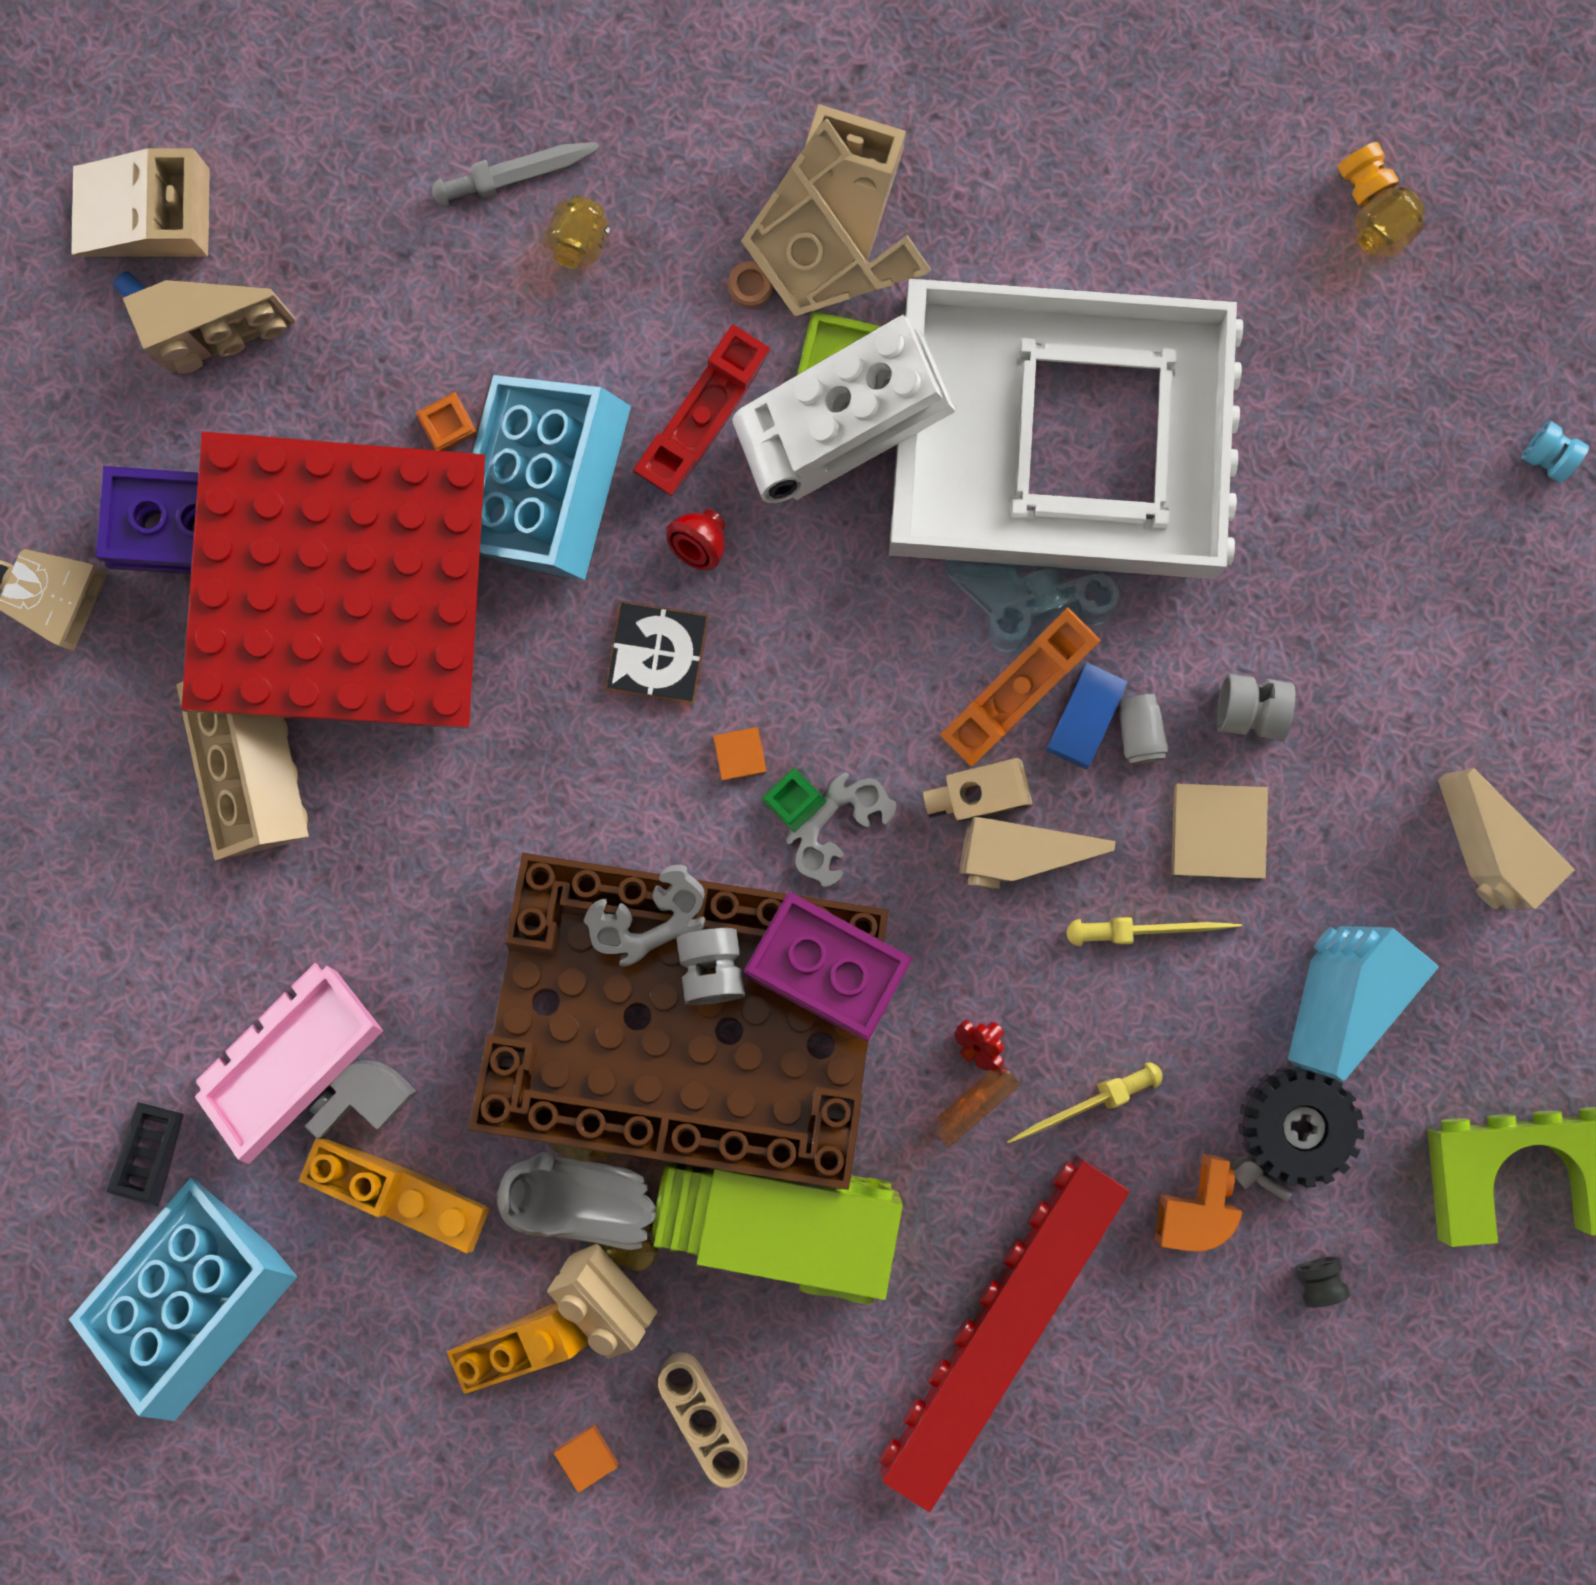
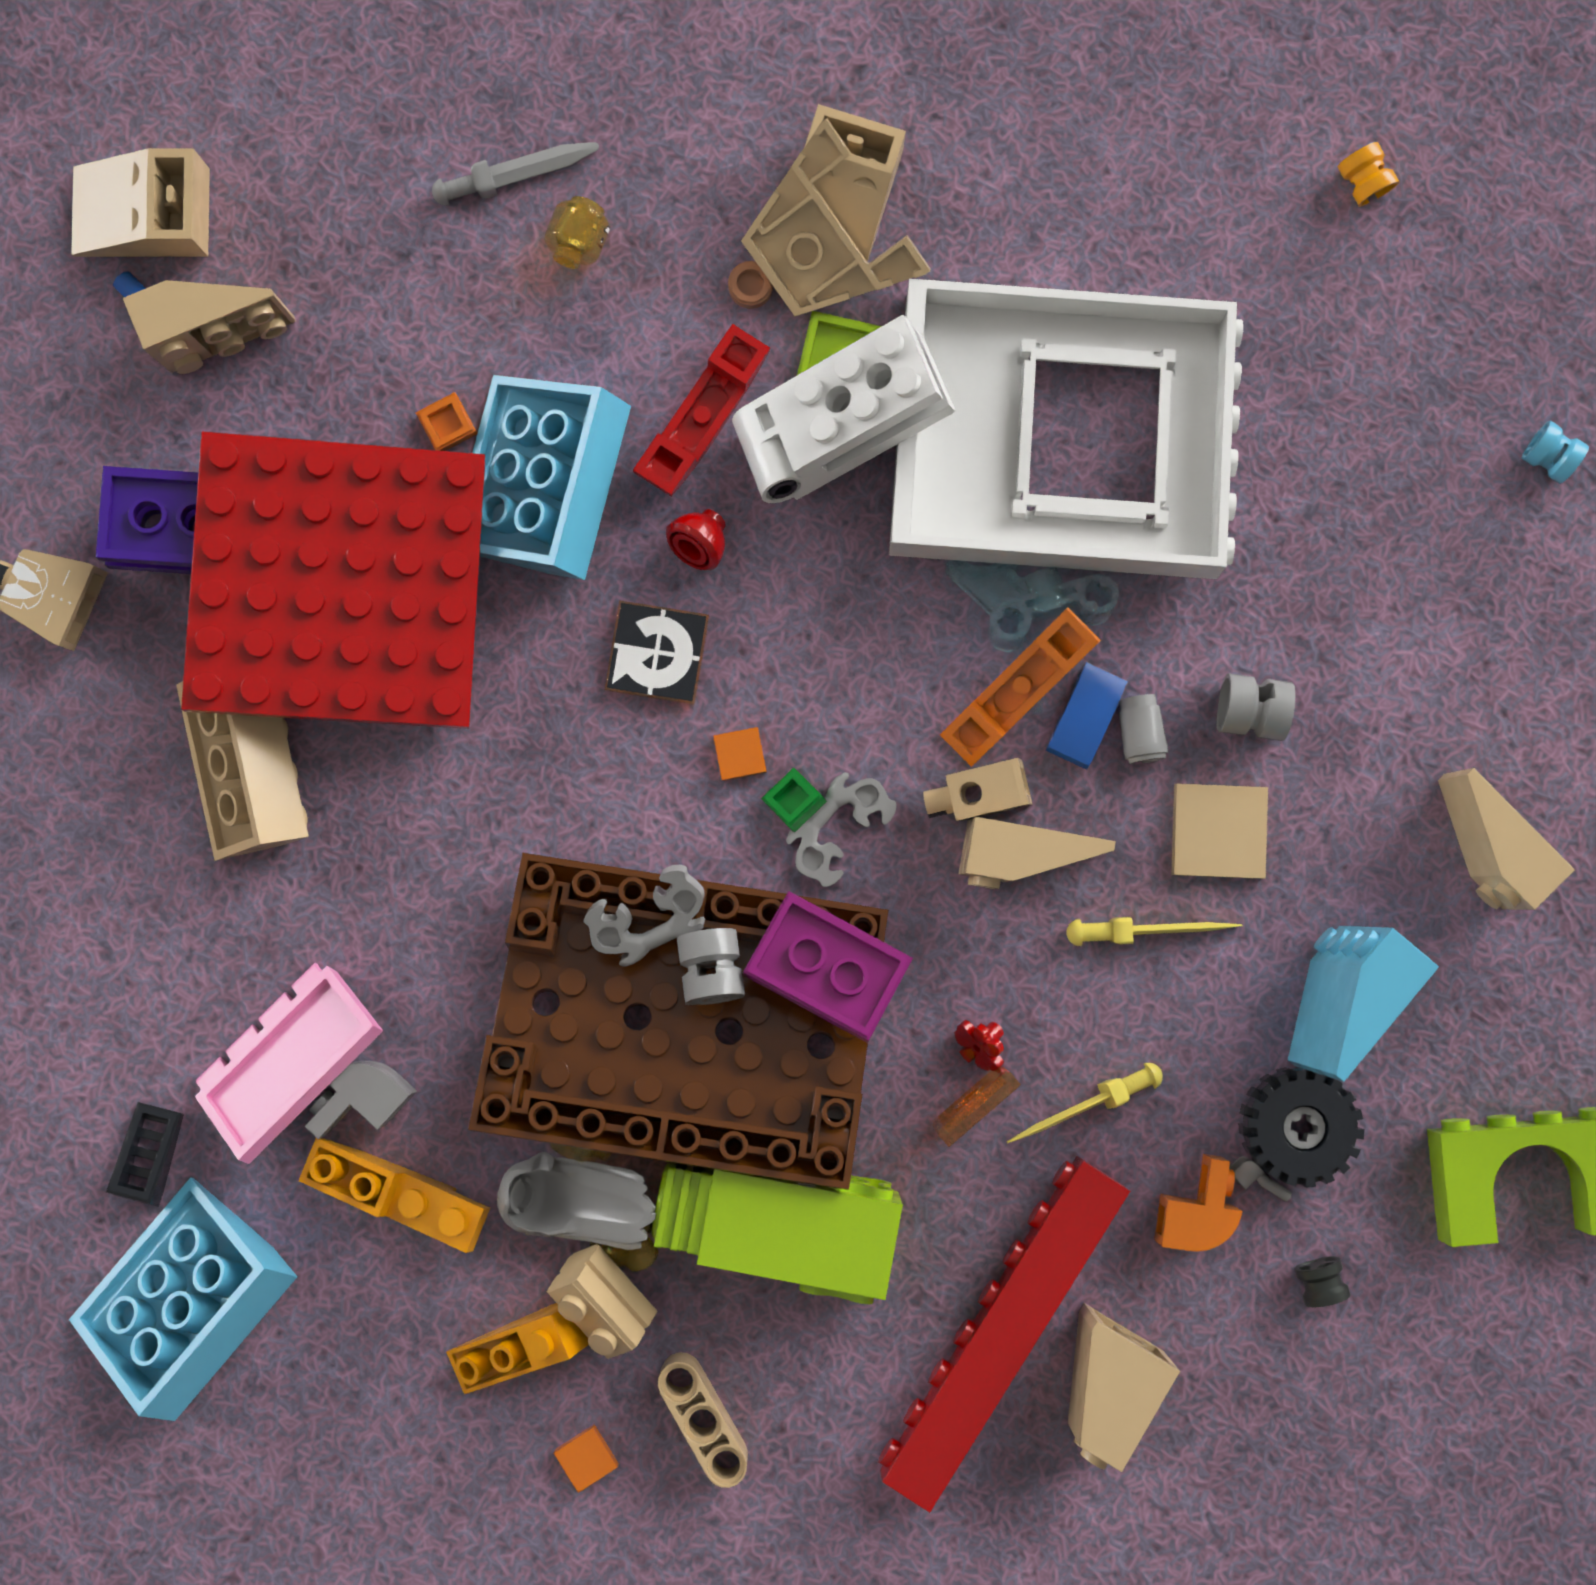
clear yellow head [1355,187,1425,257] -> none
none -> tan slope [1068,1303,1180,1472]

